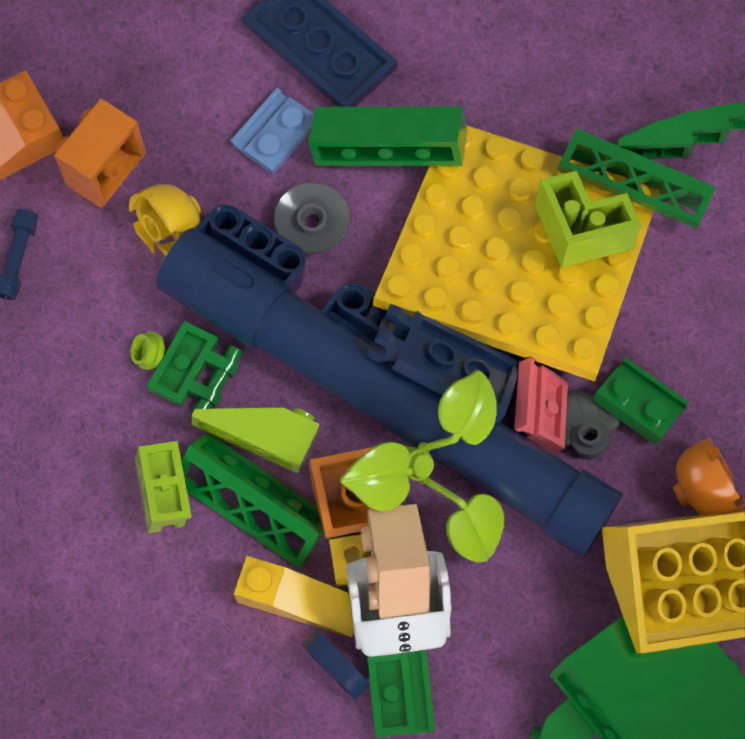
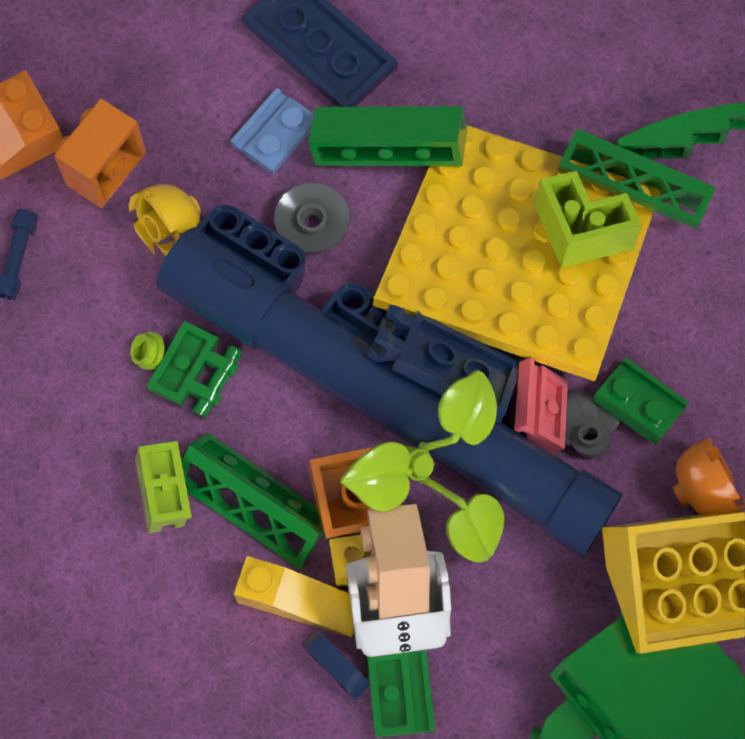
lime slope [192,408,320,474] -> none

